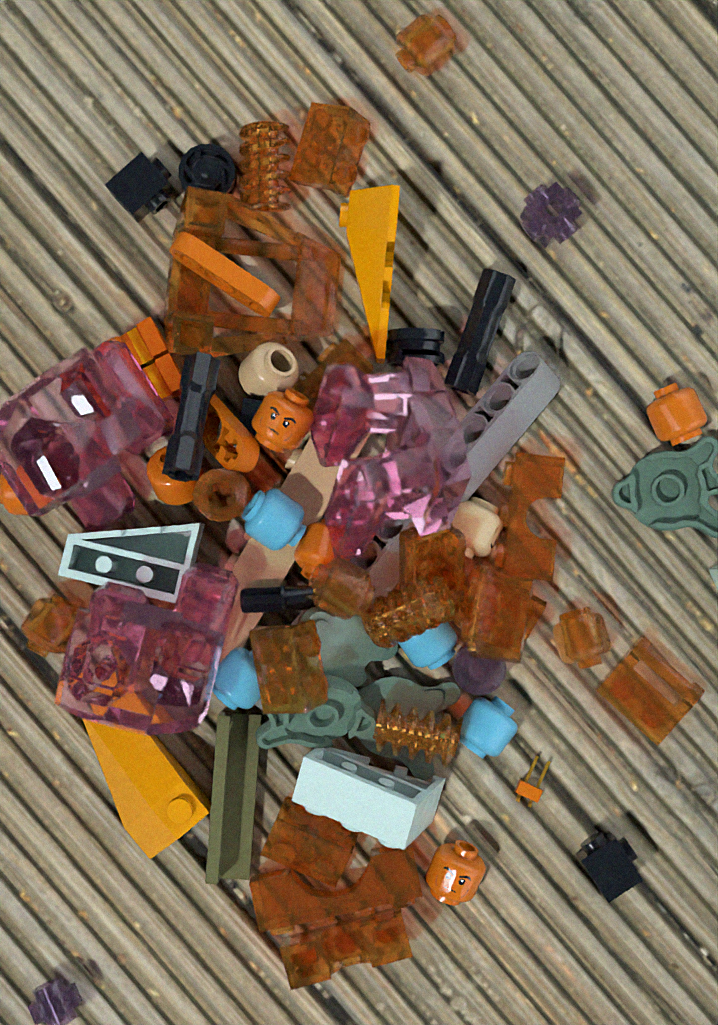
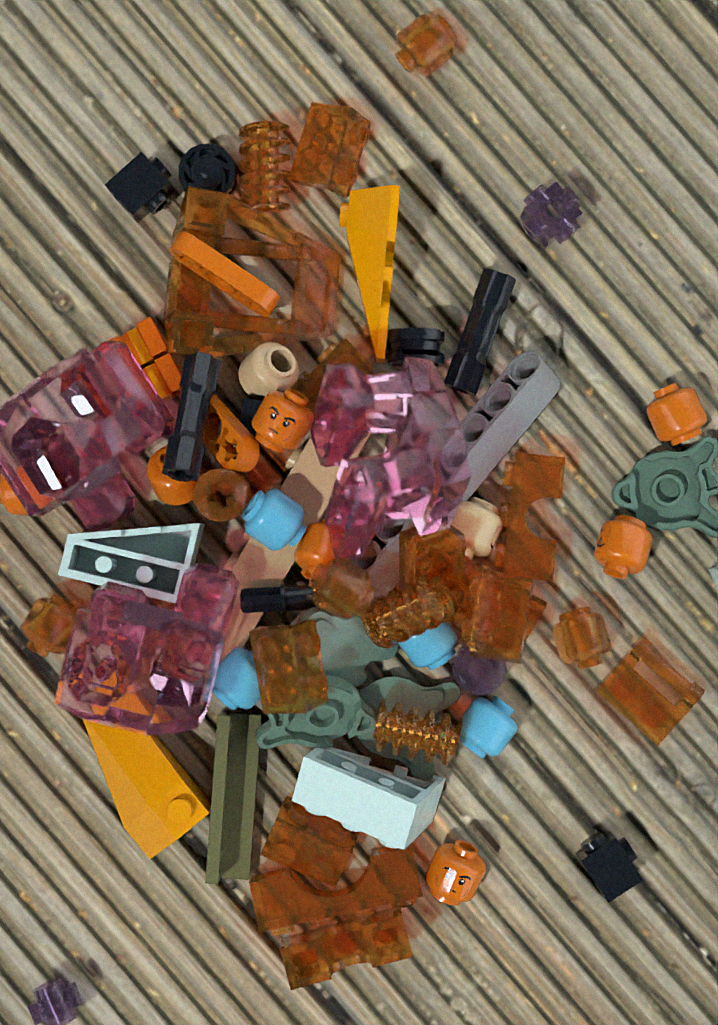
piece [514,755,551,808] -> none
none -> orange head [594,515,653,579]

